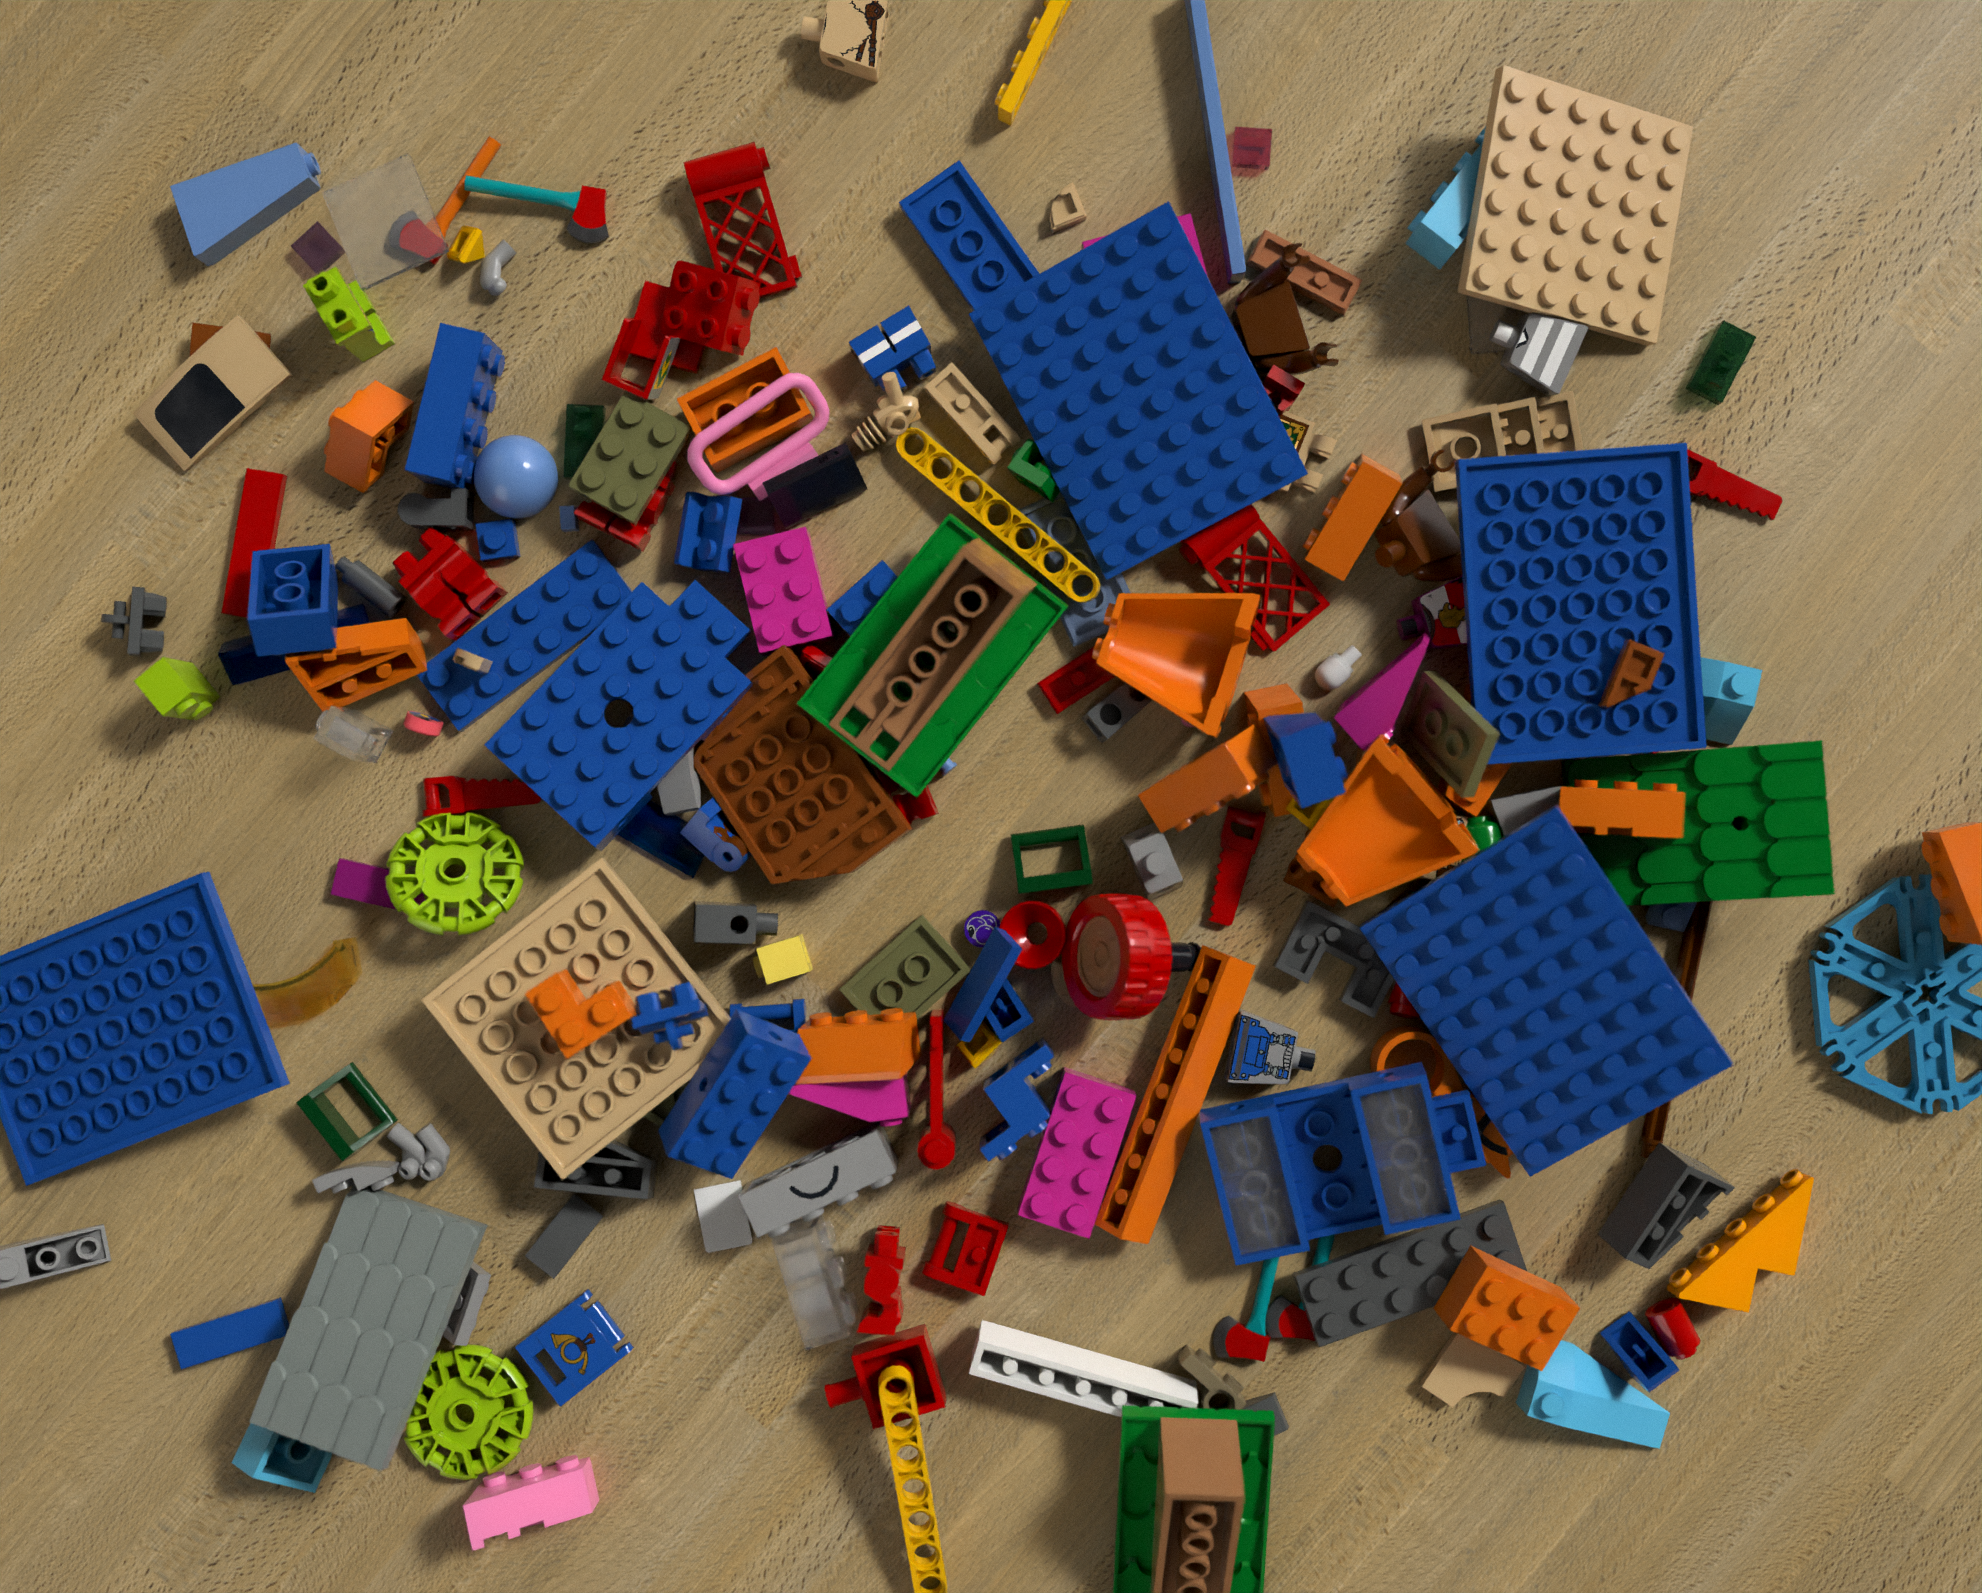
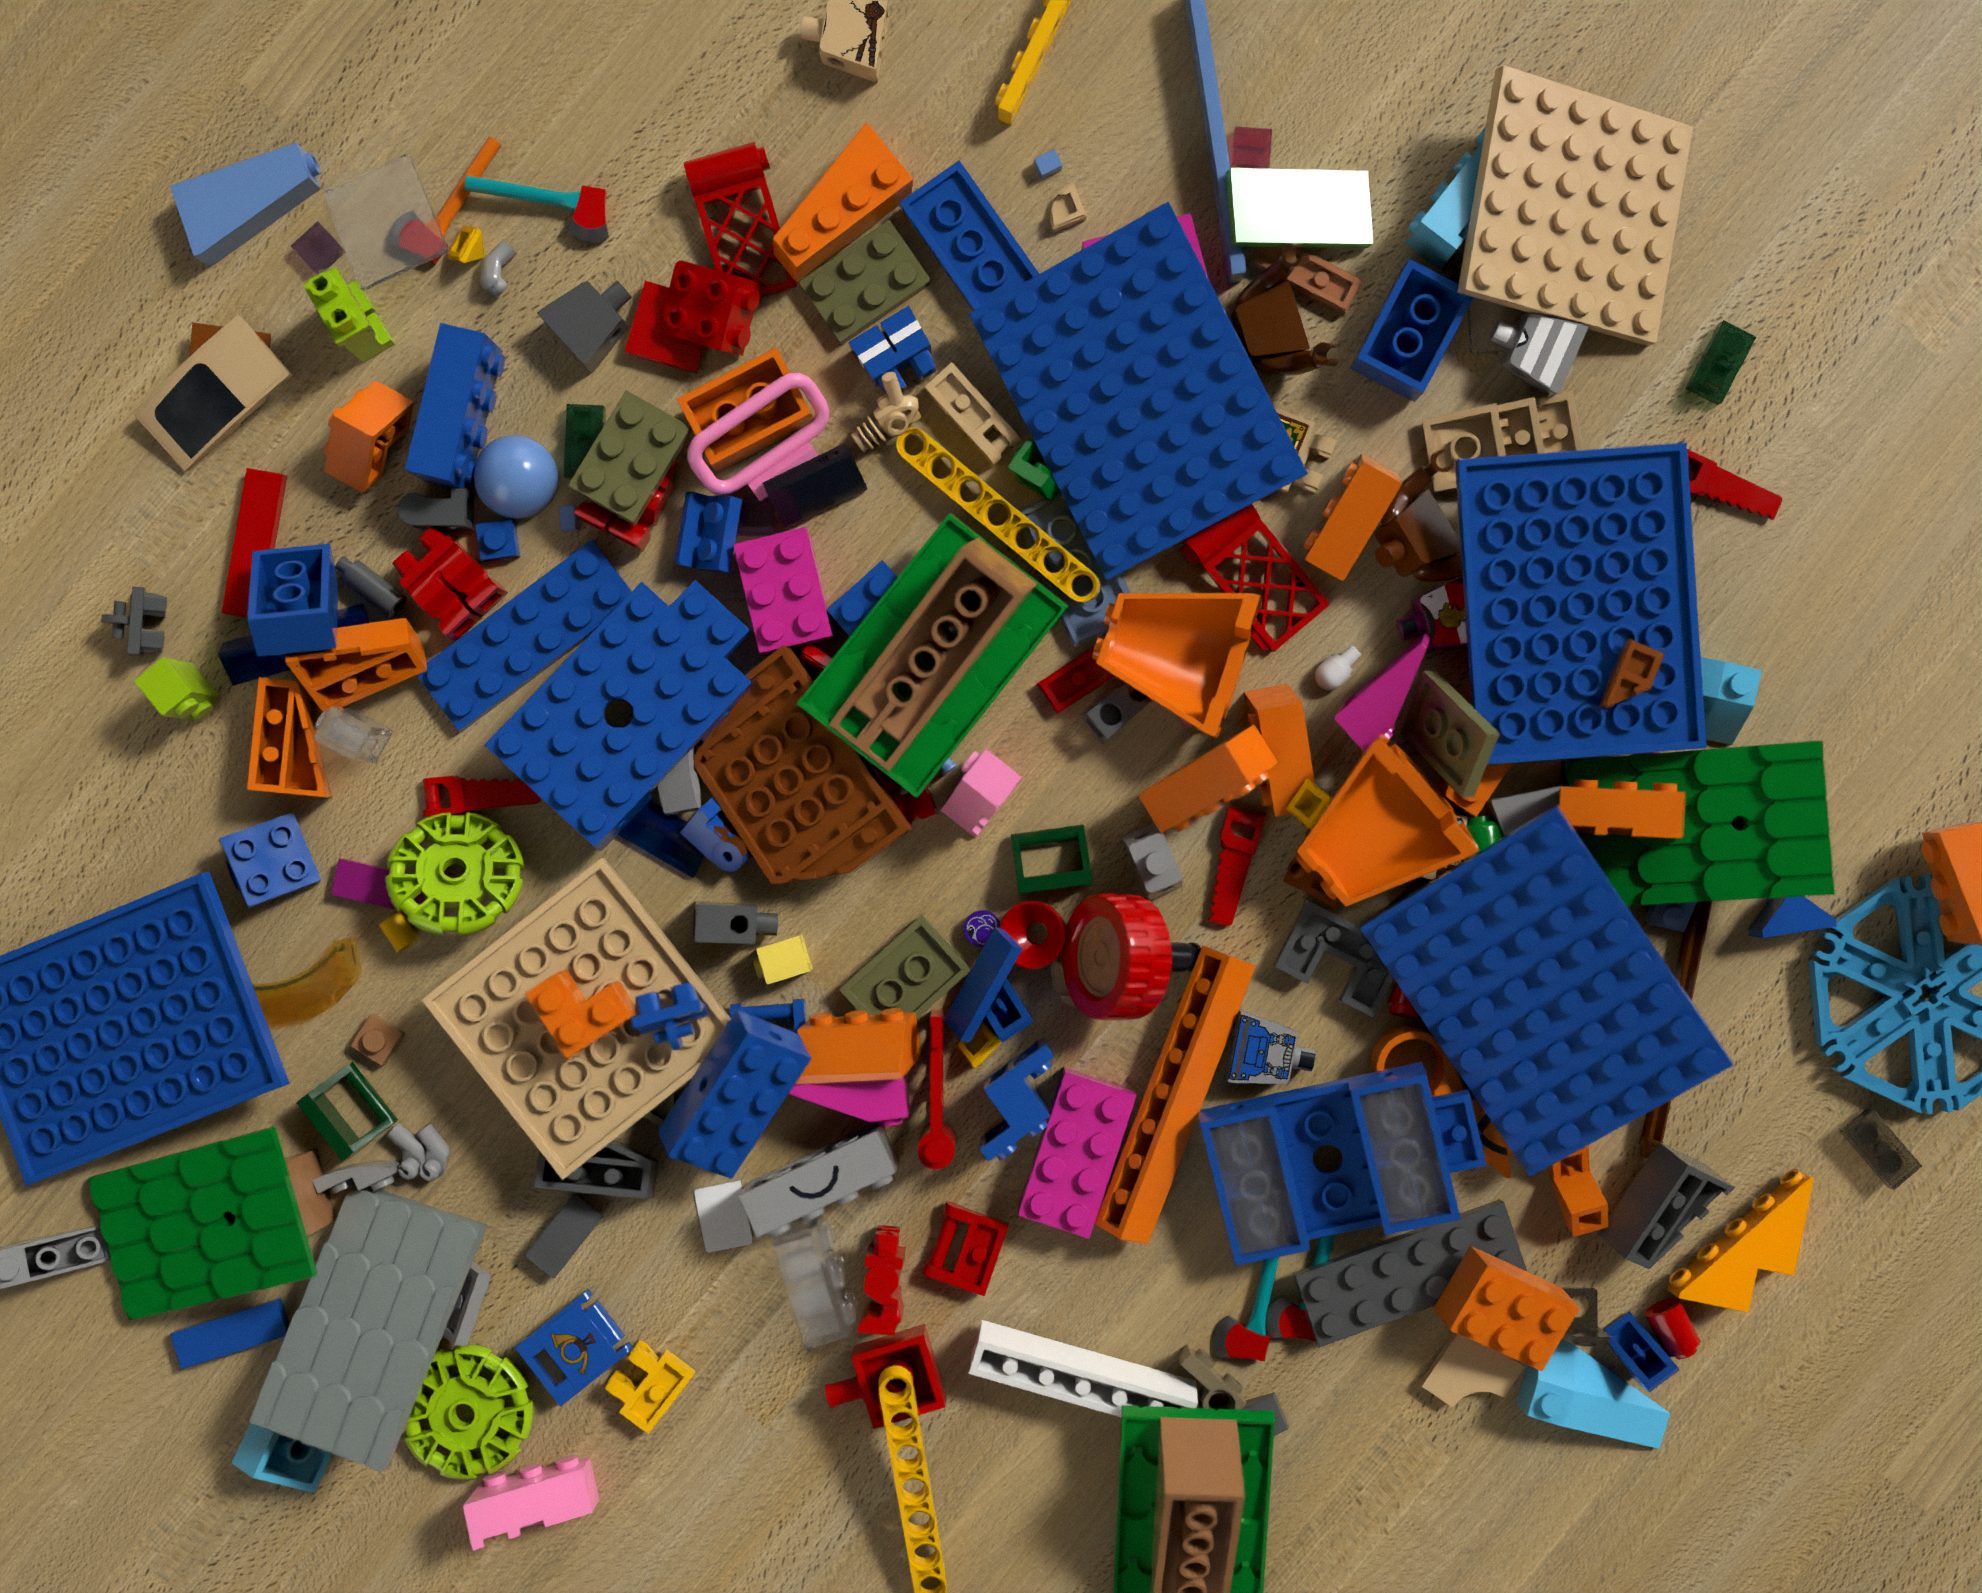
coral tile [403,711,444,737] -> none
tan tile [452,647,493,674] -> none
red piece [602,318,681,400] -> none
red tile [1262,365,1305,417] -> none
blue slope [1263,712,1347,808] -> none
none -> green piece [89,1126,337,1320]
none -> blue plate [218,812,321,909]
none -> orange wedge [247,677,332,797]
none -> medium nougat plate [351,1013,405,1066]
none -> yellow hinge [379,912,420,953]
none -> dark grey torso [537,280,632,373]
none -> yellow plate [605,1340,695,1435]
none -> orange wedge [773,121,914,282]
none -> olive plate [798,220,932,346]
none -> bright pink wedge [941,749,1022,838]
none -> medium blue piece [1034,149,1063,180]
none -> tile [1226,168,1373,248]
none -> blue brick [1349,259,1474,402]
none -> orange brick [1547,1145,1608,1237]
none -> clear smoke bracket [1562,1287,1610,1346]
none -> blue slope [1748,896,1837,938]
none -> clear smoke plate [1840,1107,1922,1190]

